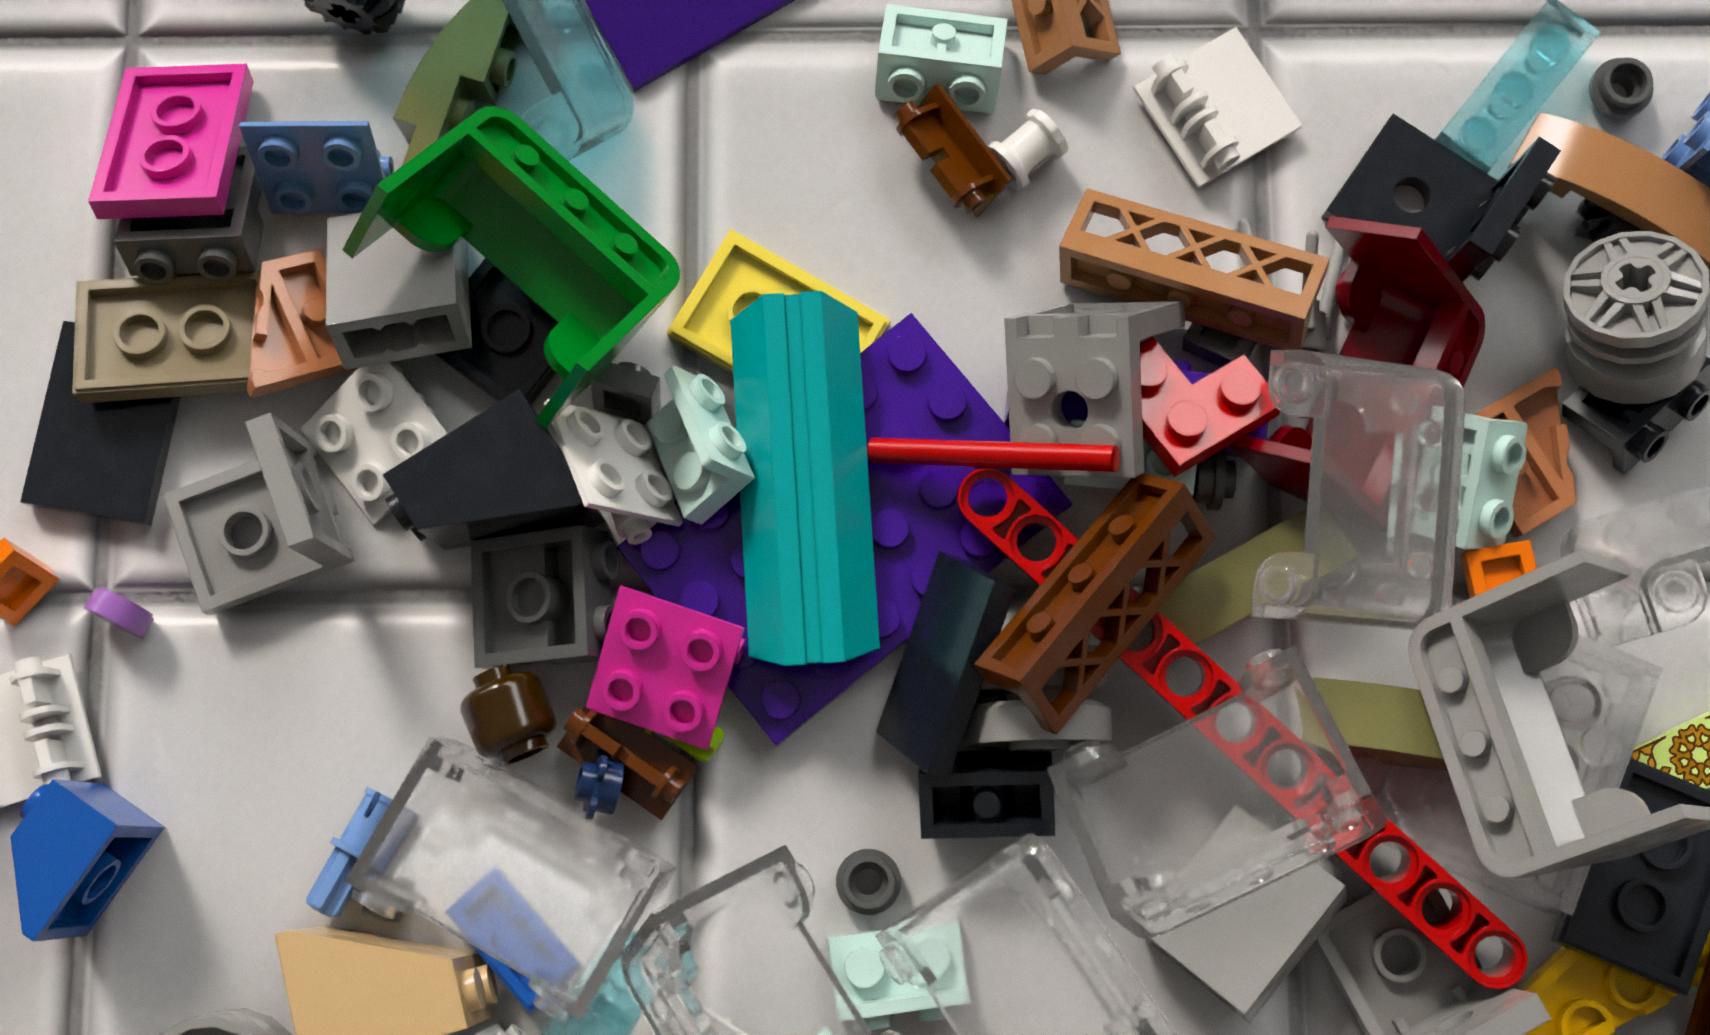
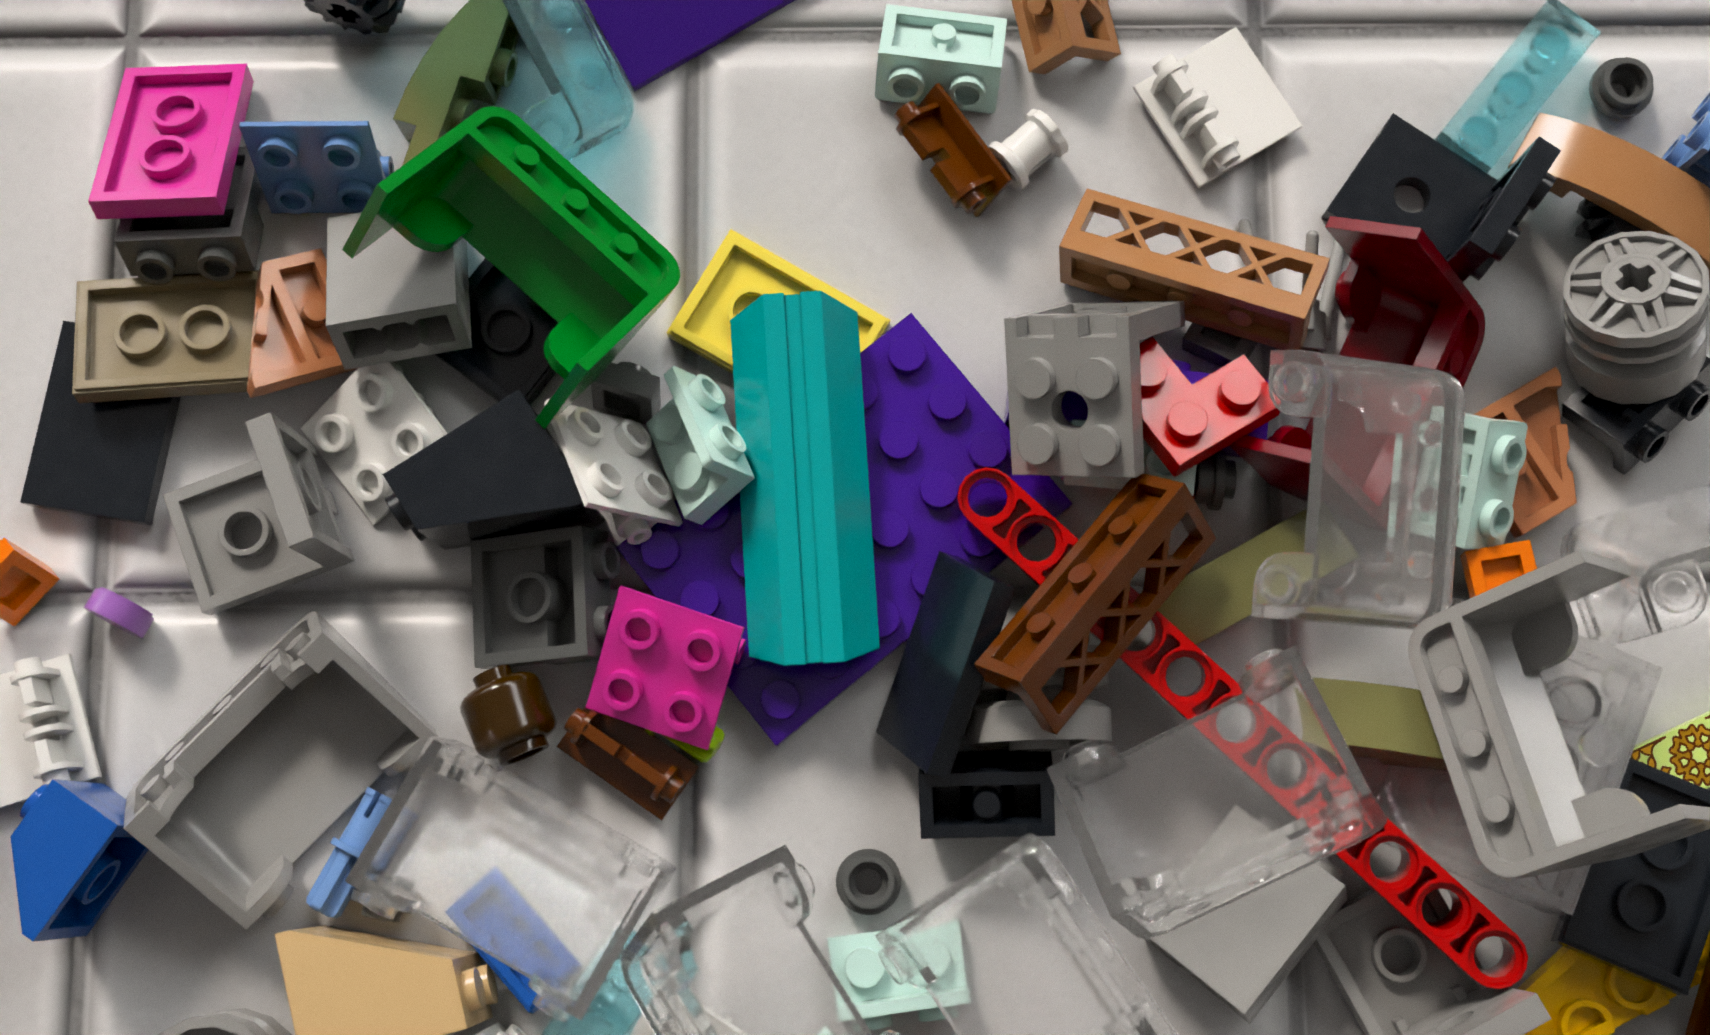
dark blue plate [574,749,624,820] -> none
red bar [867,437,1120,472] -> none
none -> light grey windscreen [123,611,438,930]

